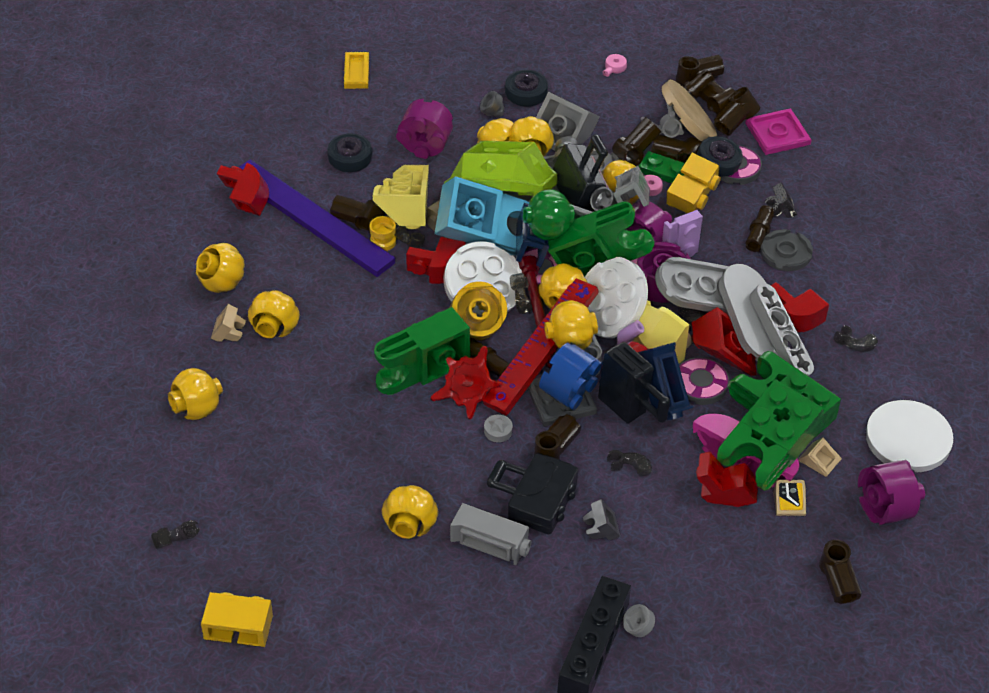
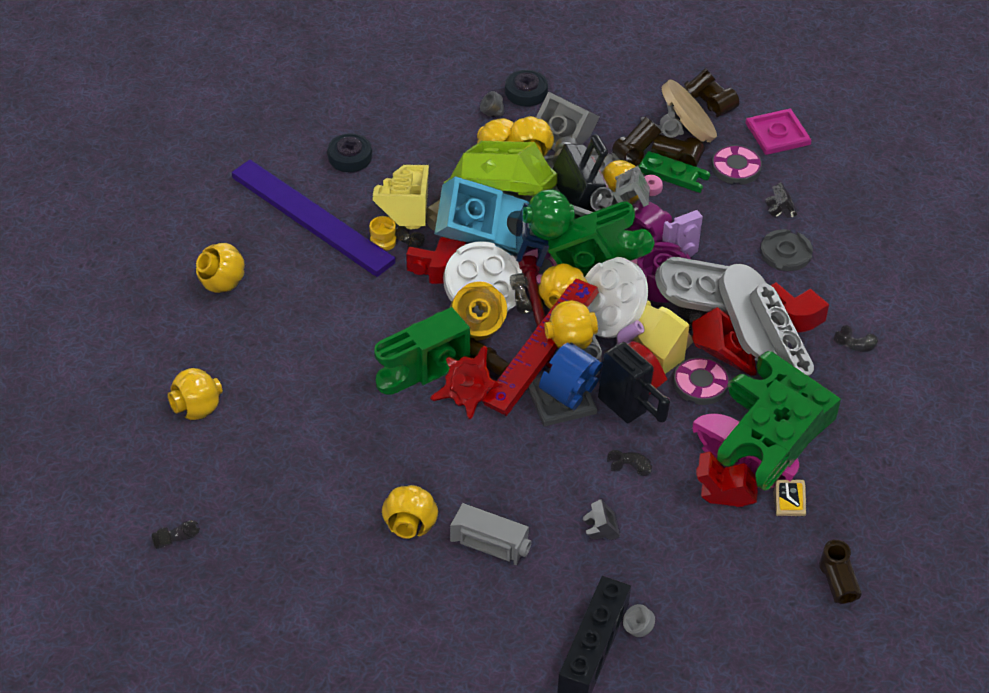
yellow piece [201,592,273,647] -> none
tan tile [211,304,246,342] -> none
red brick [217,163,269,216] -> none
yellow plant [248,290,300,338] -> none
dark brown piece [330,195,386,233] -> none
yellow tile [344,52,369,89] -> none
magenta brick [396,99,453,159] -> none
light grey tile [484,415,513,442] -> none
black piece [487,454,578,535] -> none
dark brown piece [534,414,581,460] -> none
bright pink piece [603,54,627,77] -> none
dark blue window [637,342,693,421] -> none
yellow piece [667,153,721,213] -> none
dark brown piece [676,55,724,87] -> none
black wheel [697,136,743,177] -> none
dark brown piece [713,87,761,136] -> none
dark brown pin [745,205,775,252] -> none
tan slope [798,438,842,477] -> none
magenta brick [858,460,925,525] -> none
white tile [866,400,953,472] -> none

